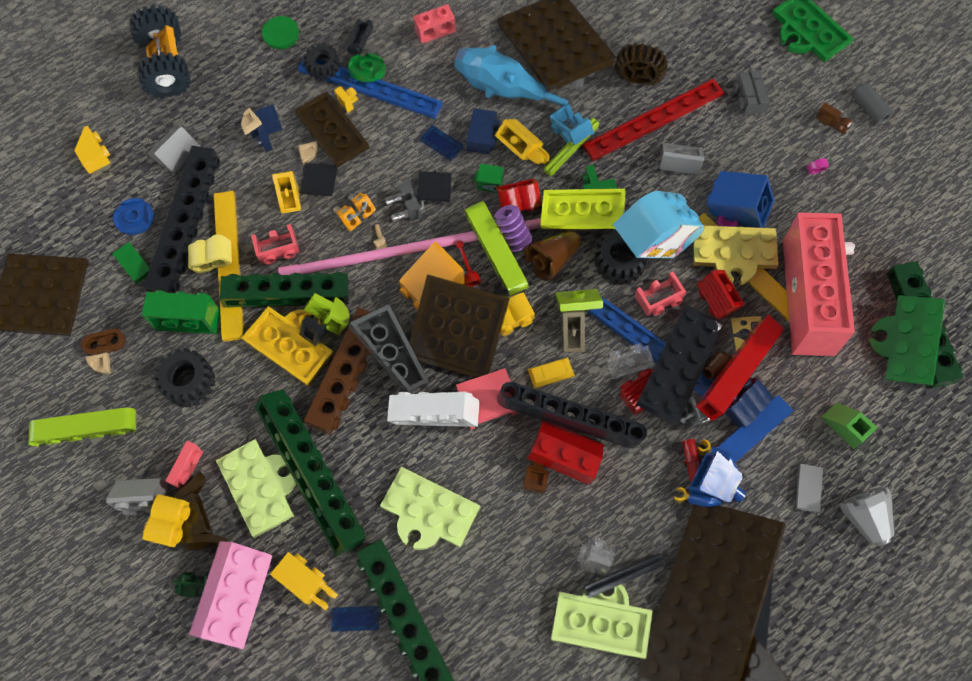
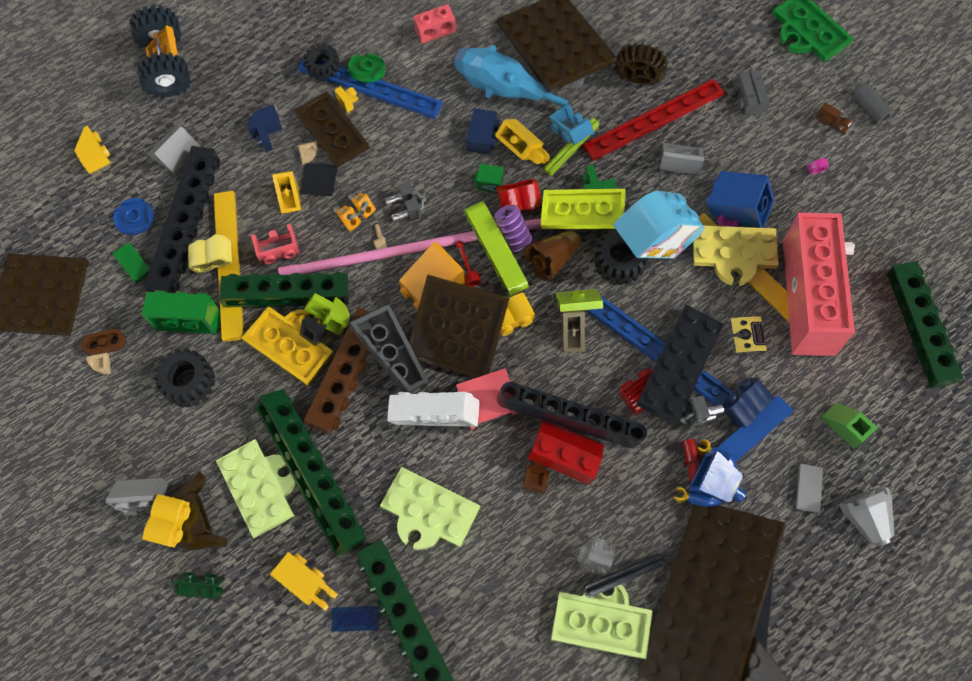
lime beam [28,408,137,446] -> none
coral plate [166,441,203,489] -> none
bright pink brick [189,541,273,649] -> none
tan tile [241,108,262,135] -> none
green tile [262,16,299,50] -> none
black hinge [344,18,373,56] -> none
black piece [417,171,452,203] -> none
clear blue tile [420,125,463,162] -> none
yellow tile [528,357,575,389] -> none
clear brick [605,343,655,379] -> none
coral window [634,272,686,316] -> none
red brick [696,269,745,320] -> none
red brick [696,315,784,421] -> none
reddish brown cone [703,352,732,380] -> none
green plate [869,295,946,386] -> none

